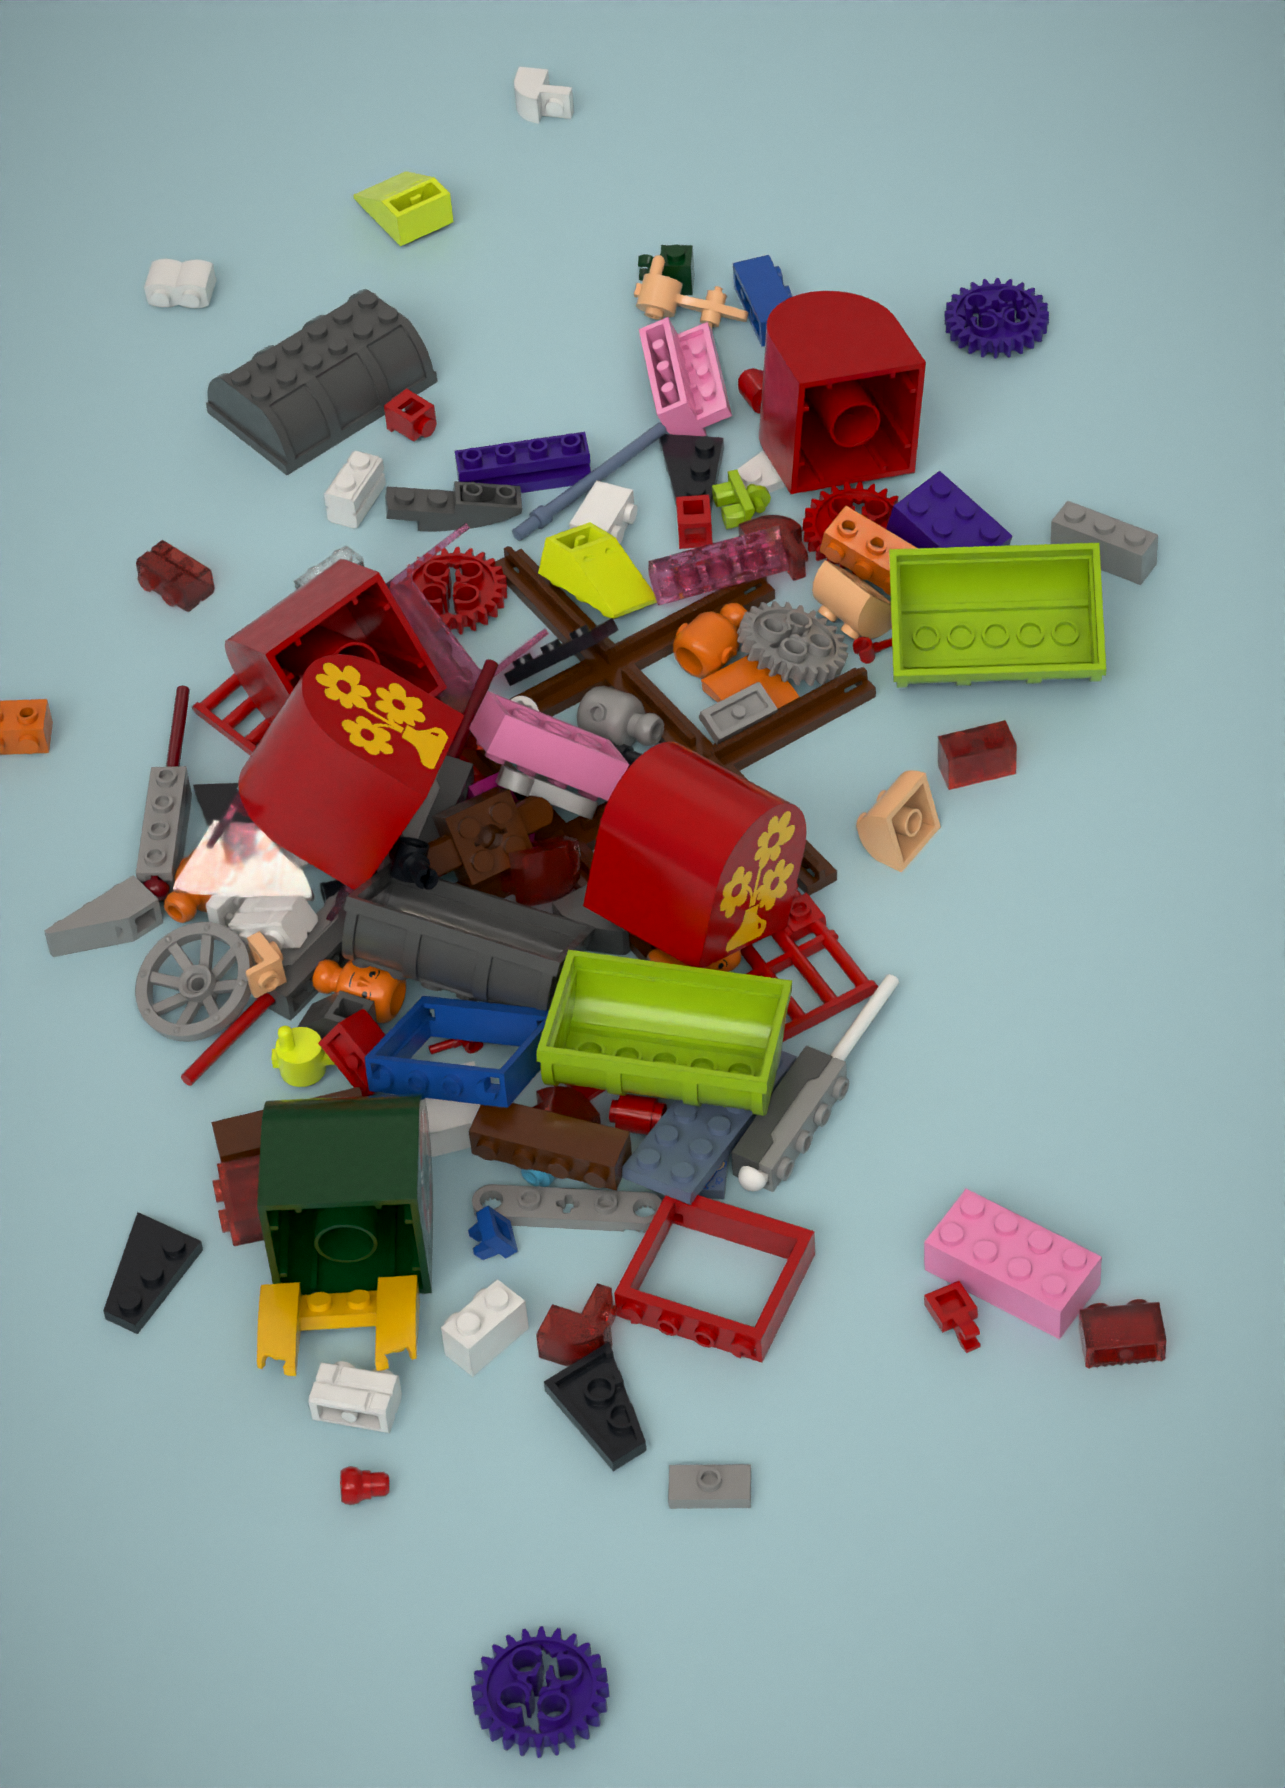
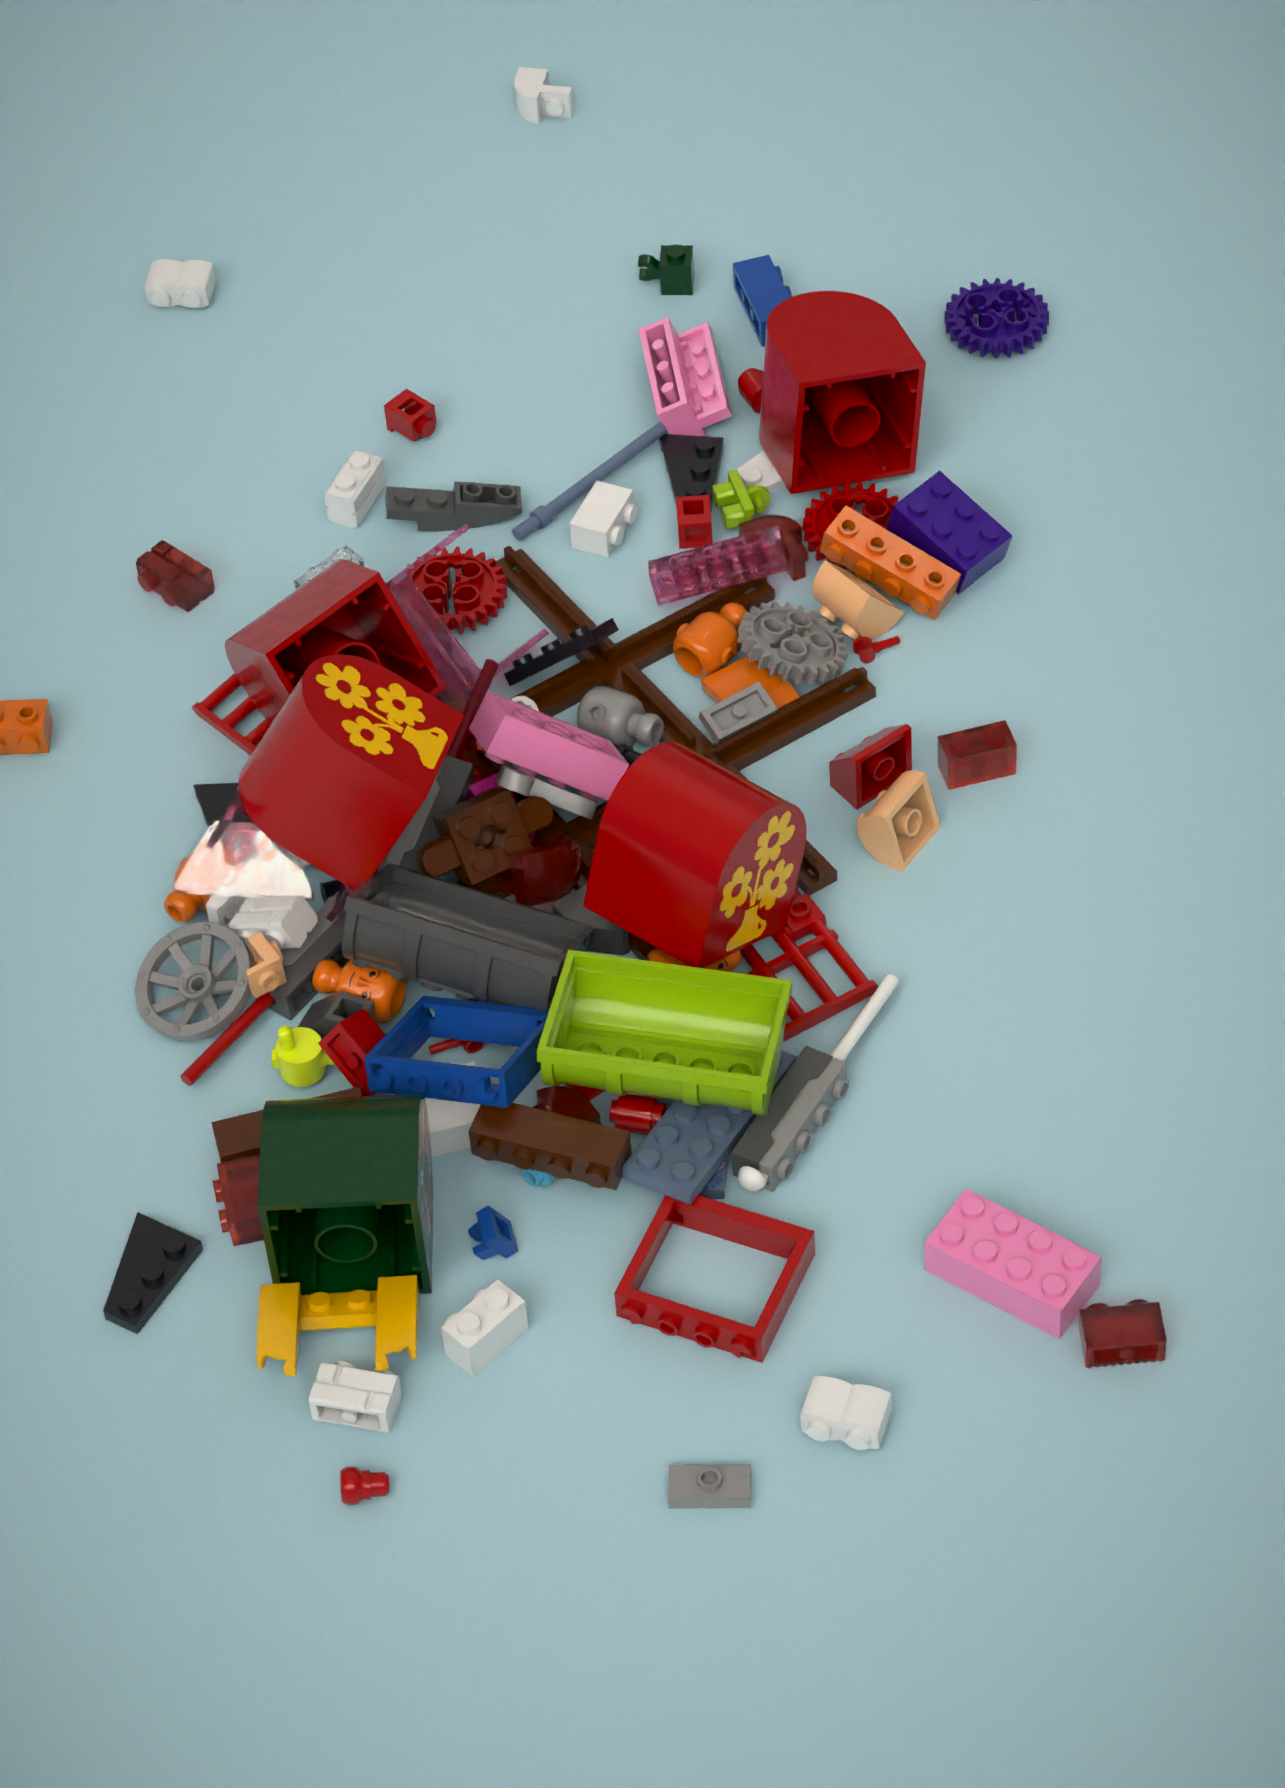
light grey slope [44,875,164,957] -> none
light grey piece [136,685,192,902] -> none
dark grey container [206,289,438,475] -> none
neon yellow slope [353,171,453,246] -> none
black pin [389,834,438,890] -> none
dark purple brick [454,432,591,493] -> none
dark purple gear [471,1626,610,1758] -> none
light grey piece [472,1184,662,1233] -> none
clear red brick [536,1283,617,1366] -> none
neon yellow slope [538,522,658,619] -> none
black wing [544,1342,647,1471] -> none
light nougat piece [634,255,749,329] -> none
lime container [889,543,1106,688] -> none
red plate [924,1281,981,1353] -> none
light grey brick [1051,500,1158,585] -> none
none -> white brick [800,1376,892,1450]
none -> red slope [829,724,912,810]

